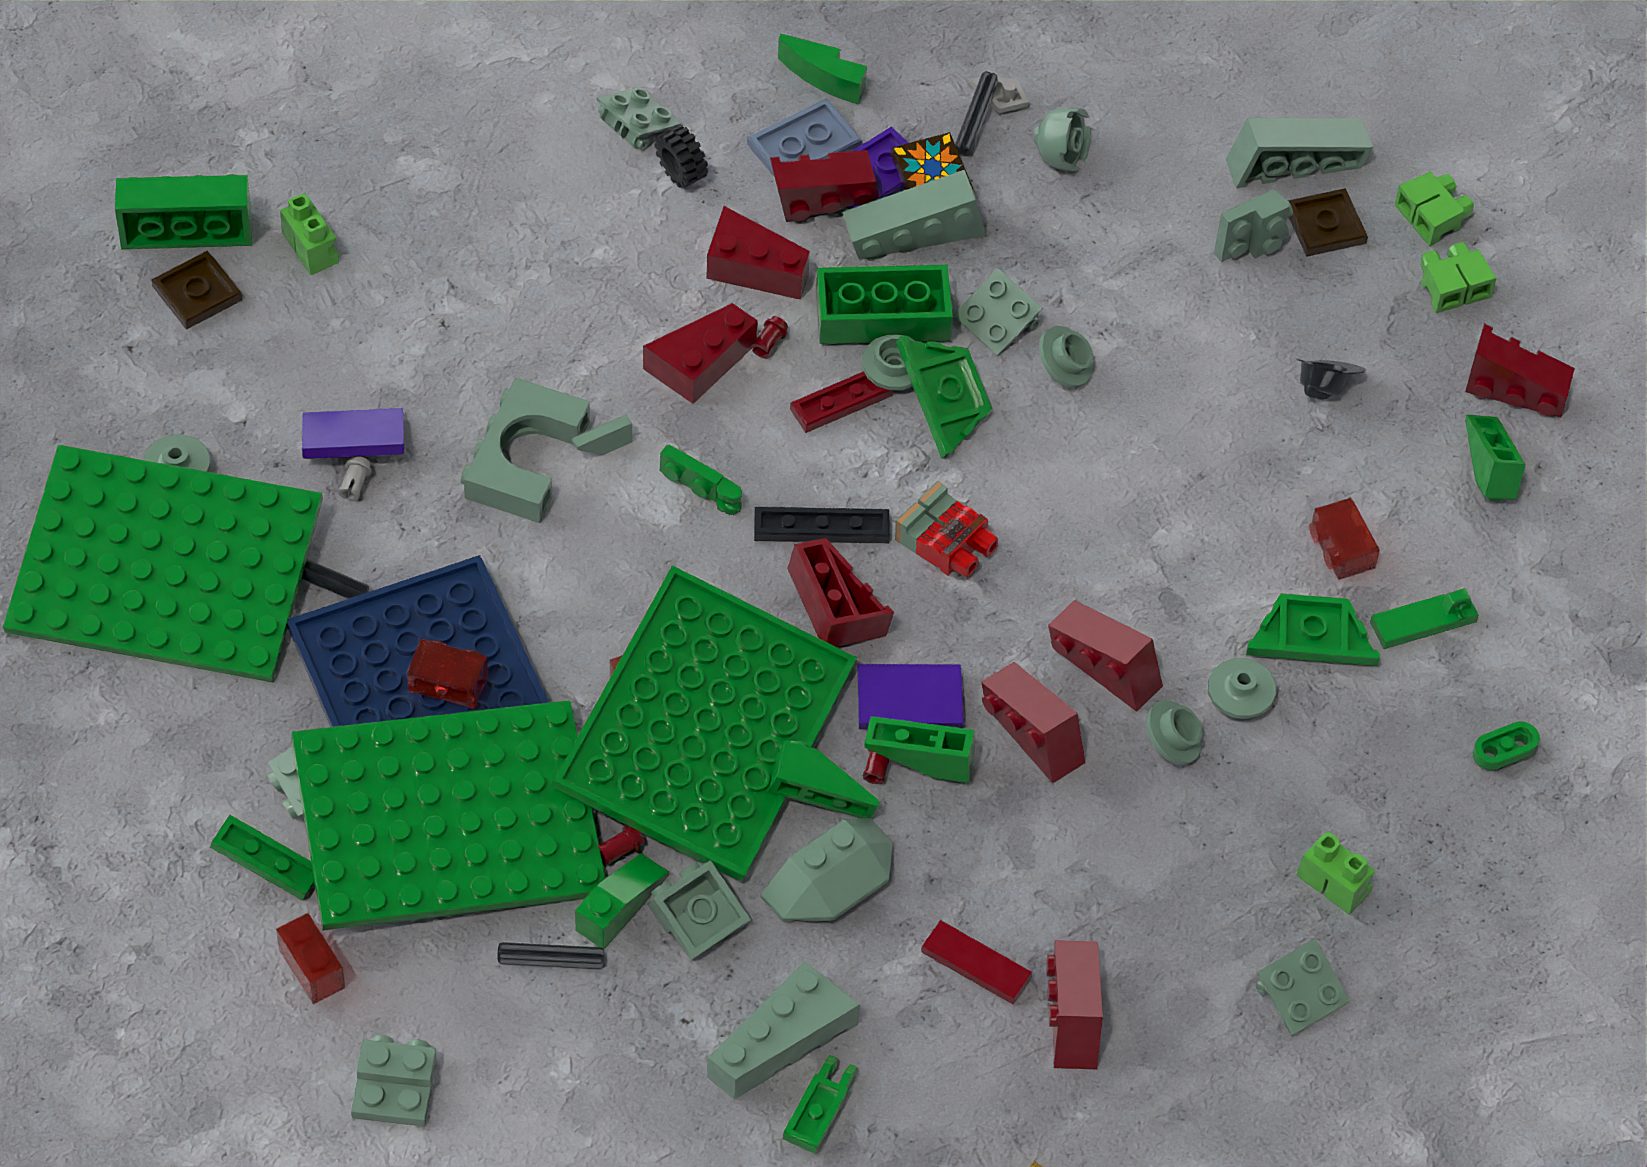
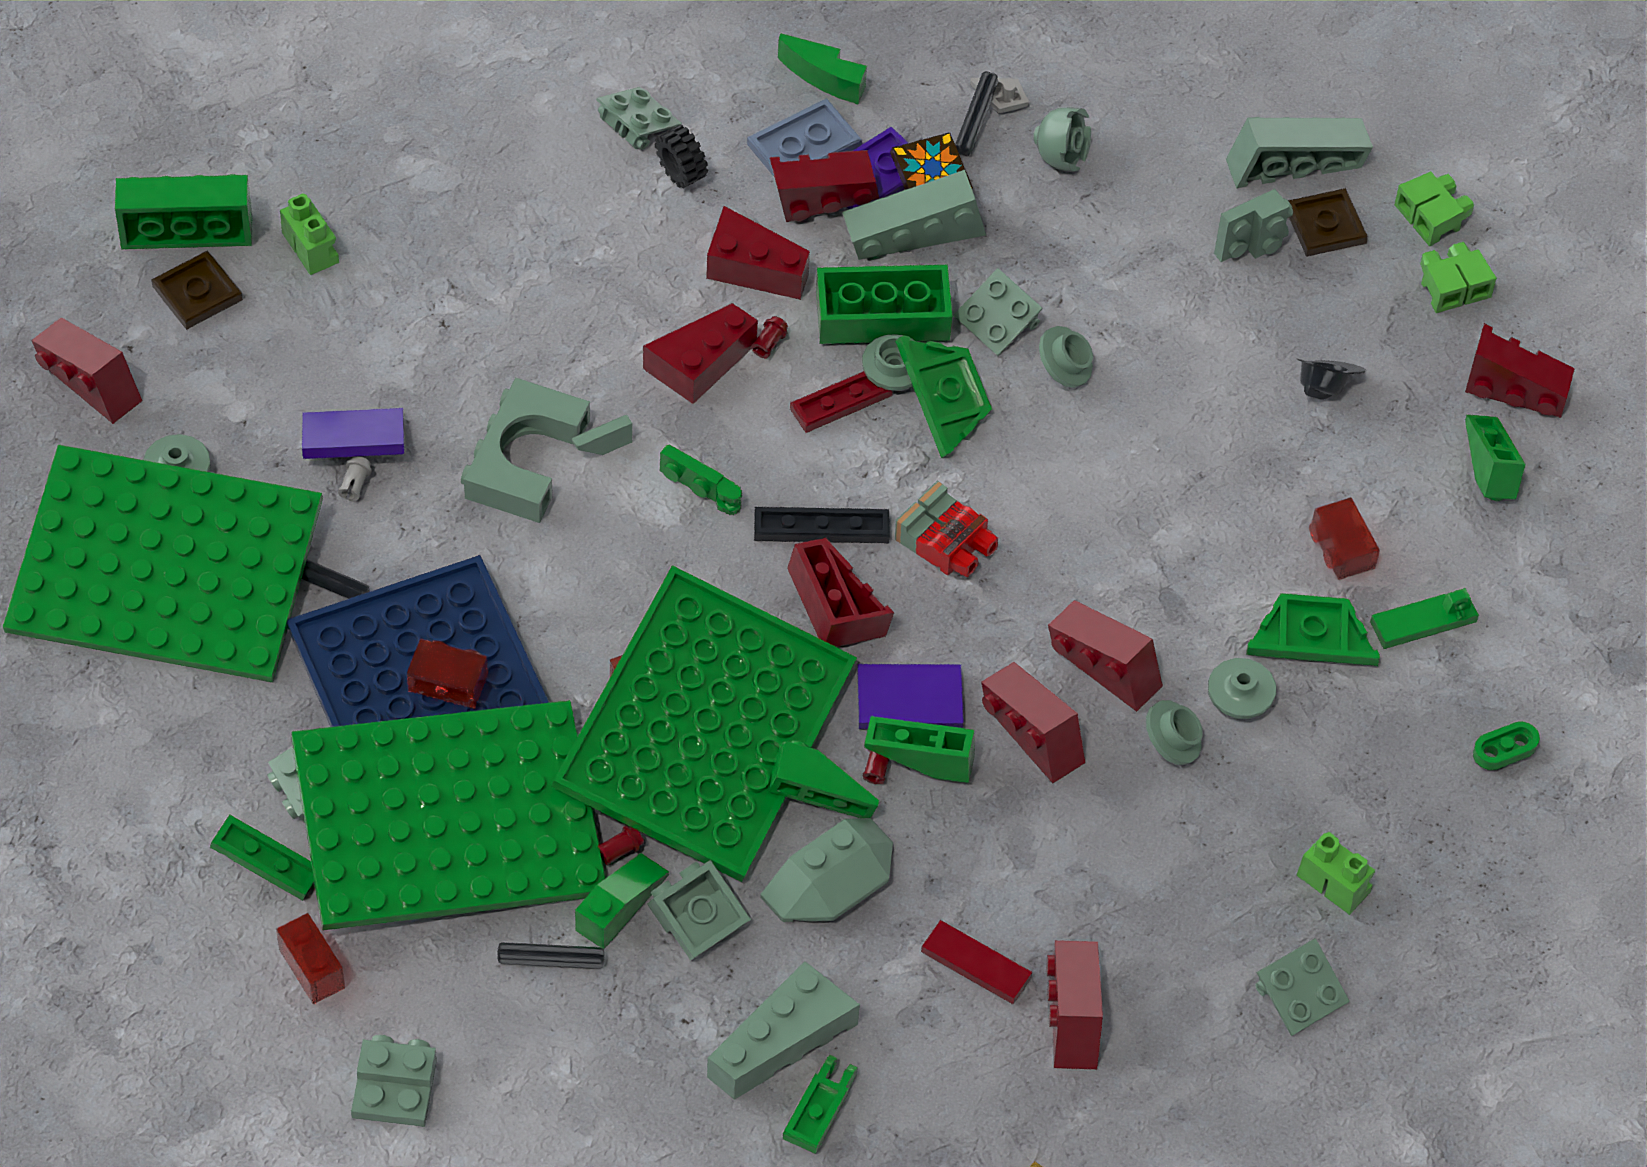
none -> dark red wedge [31,317,143,424]

